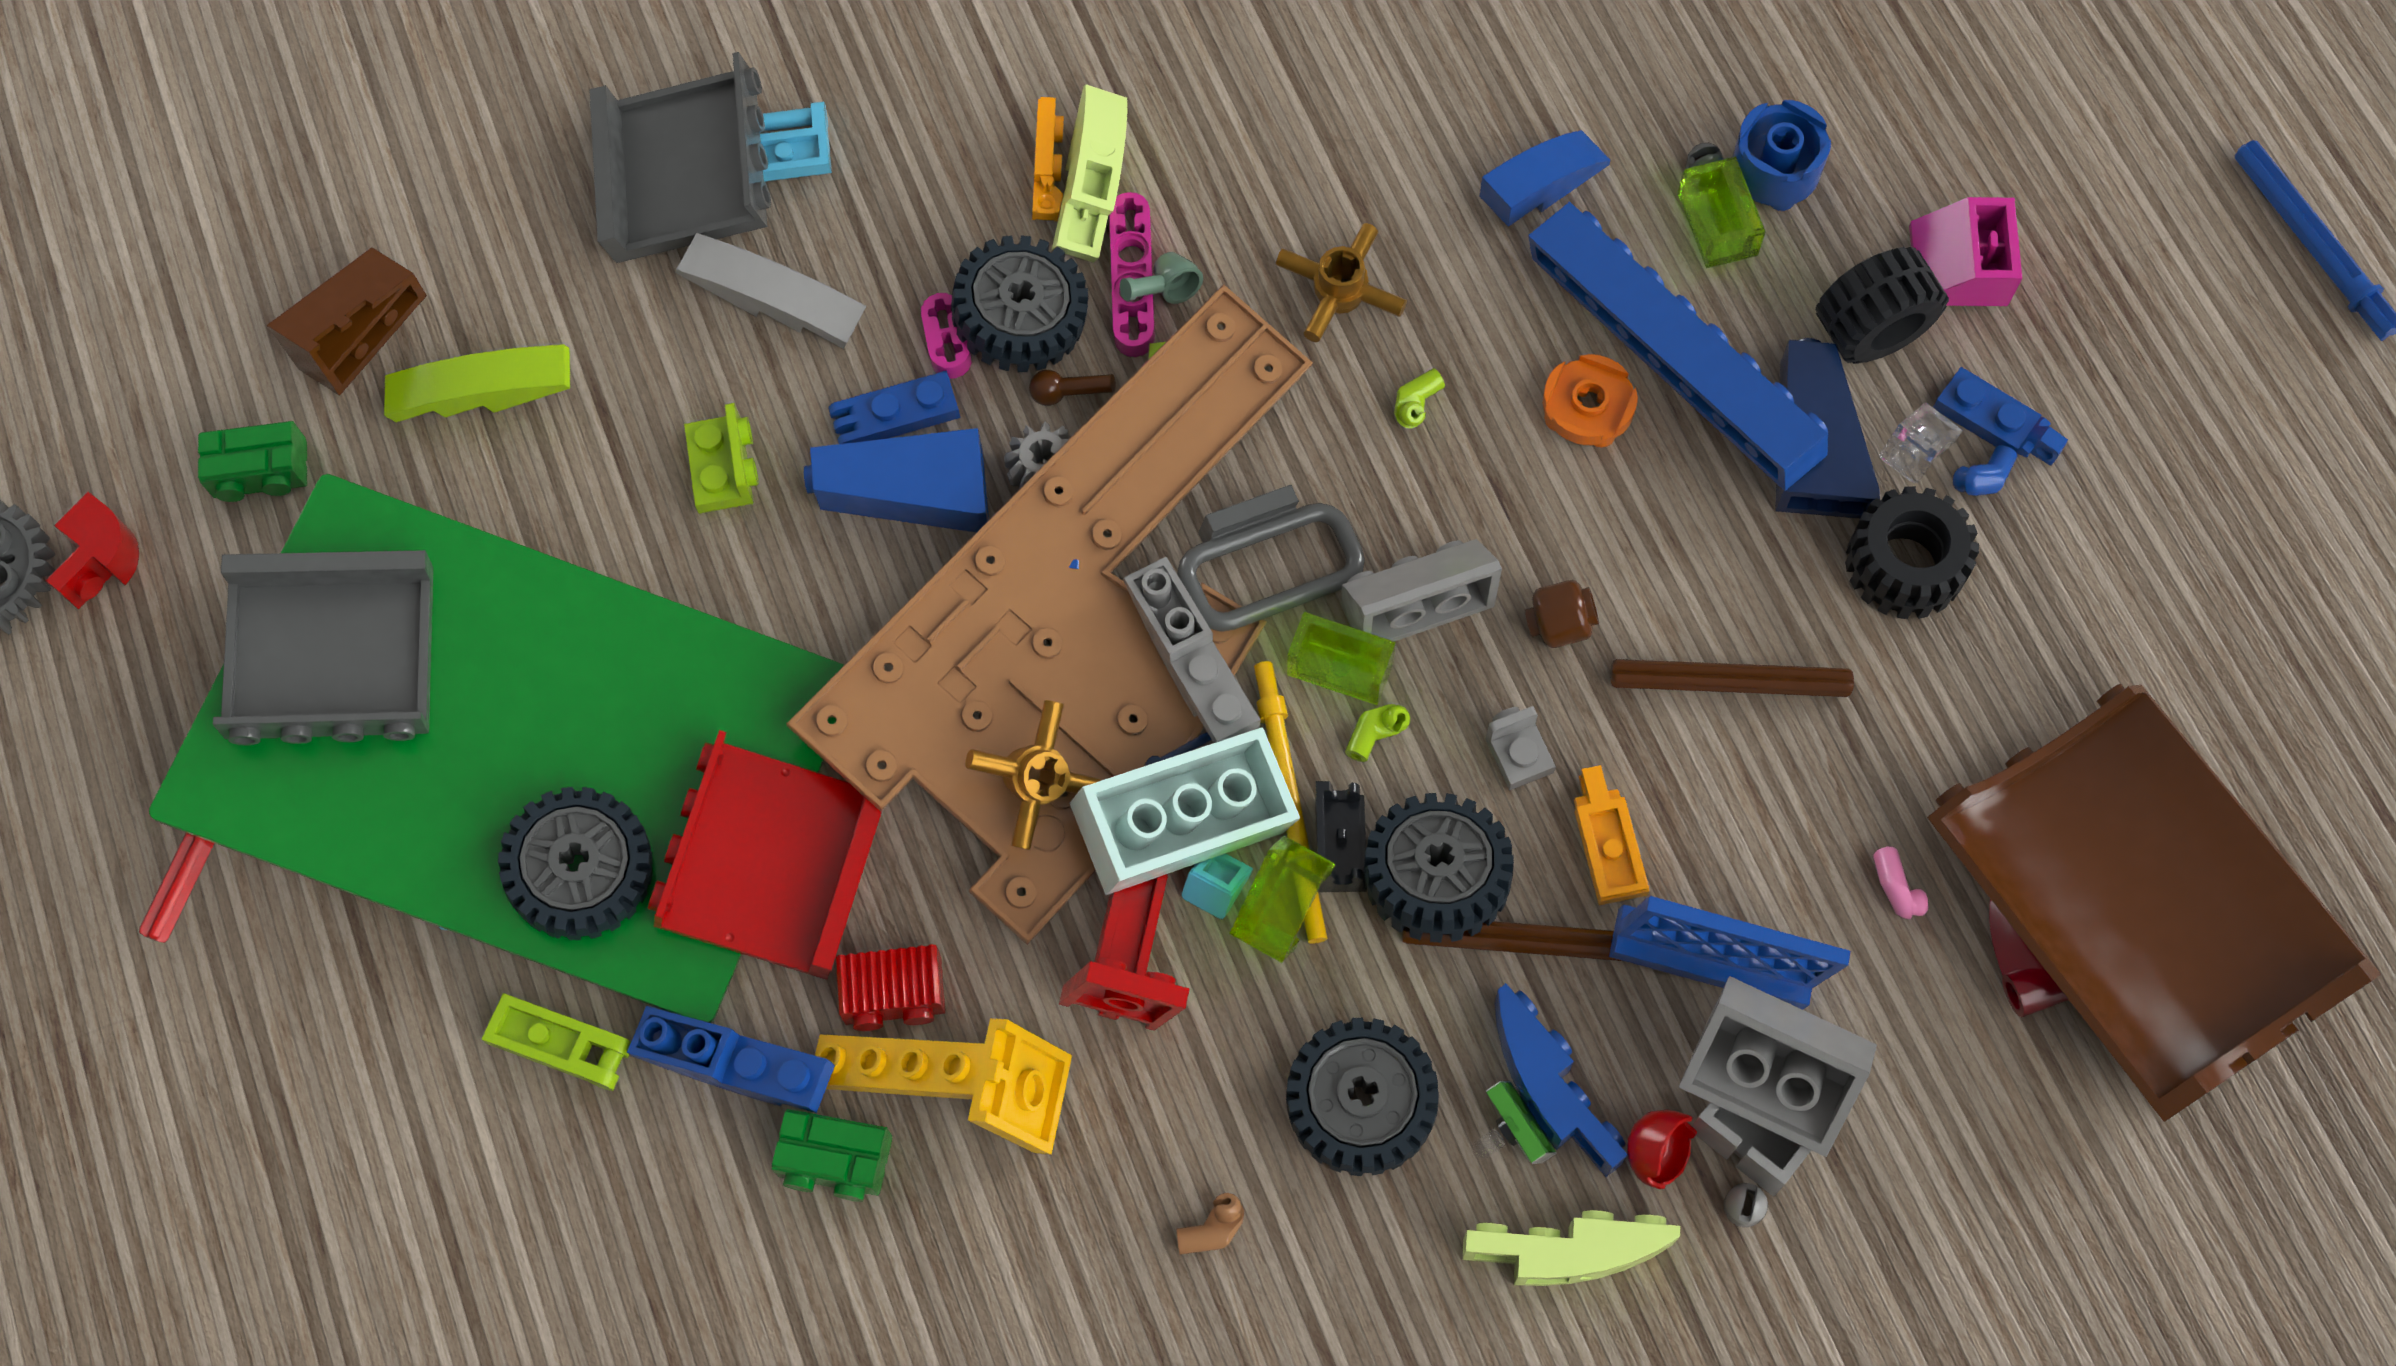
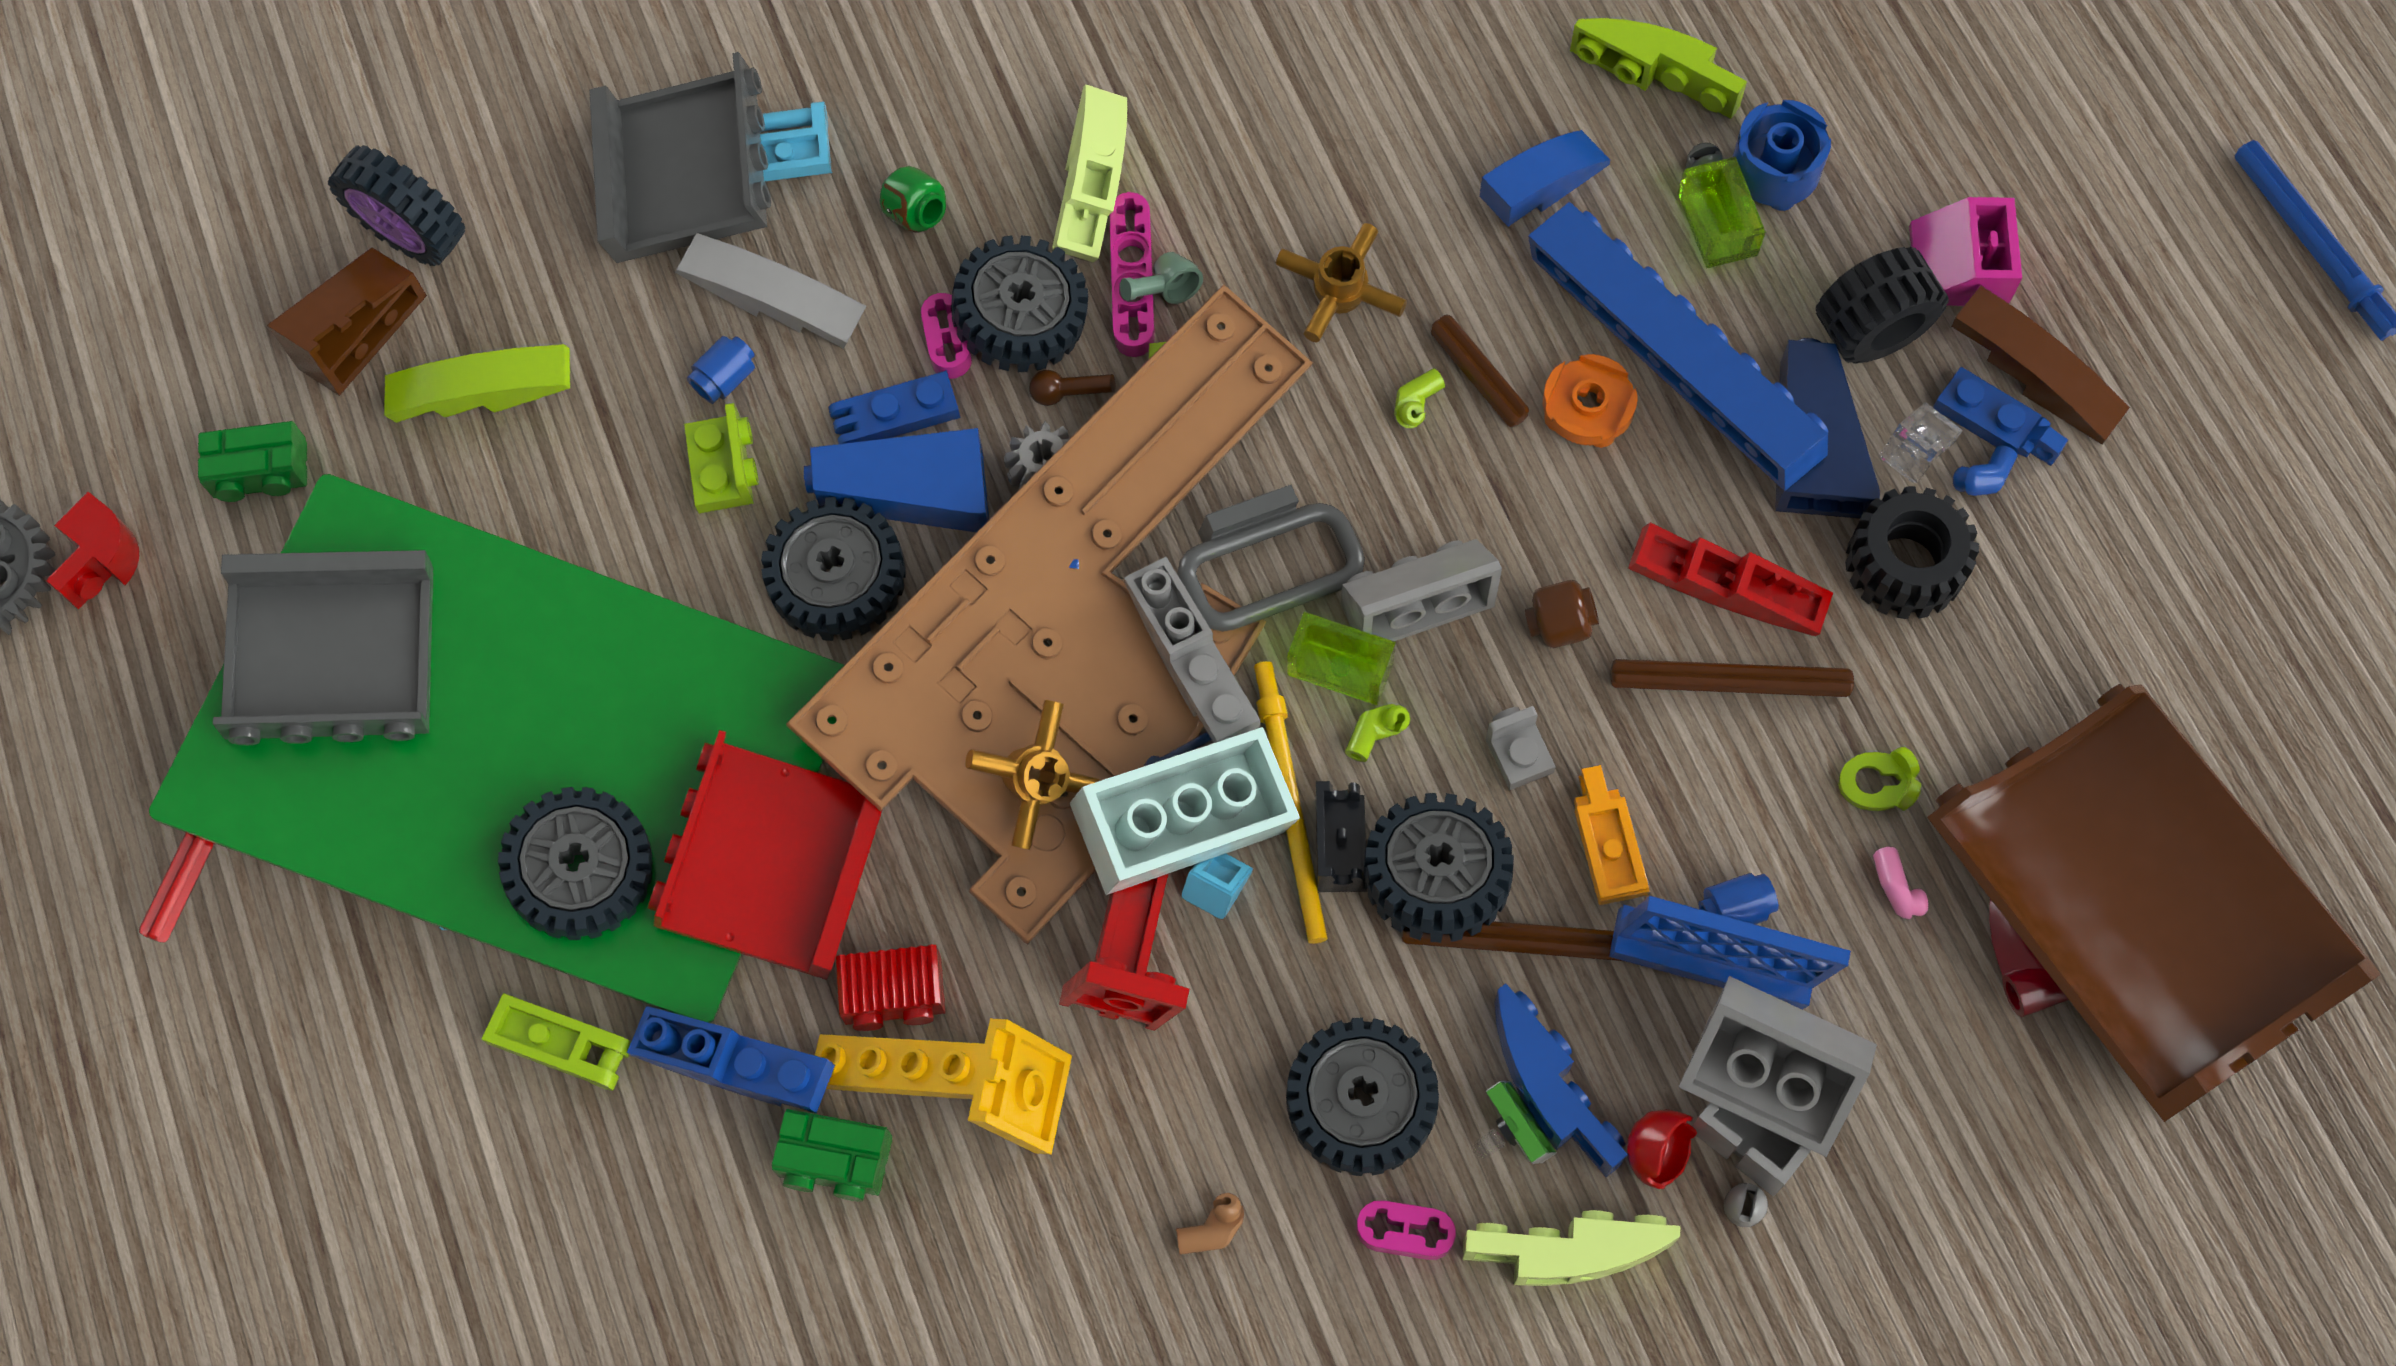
light orange hinge [1032,97,1064,222] -> none
clear neon green panel [1229,836,1335,963] -> none
none -> black wheel [328,145,465,266]
none -> blue brick [687,336,755,404]
none -> wheel [761,497,906,641]
none -> green head [879,166,946,233]
none -> dark pink beam [1356,1200,1456,1260]
none -> reddish brown axle [1431,314,1529,427]
none -> lime slope [1570,18,1747,119]
none -> red slope [1628,522,1833,637]
none -> blue brick [1698,873,1779,924]
none -> lime piece [1838,747,1922,811]
none -> reddish brown slope [1951,285,2130,445]

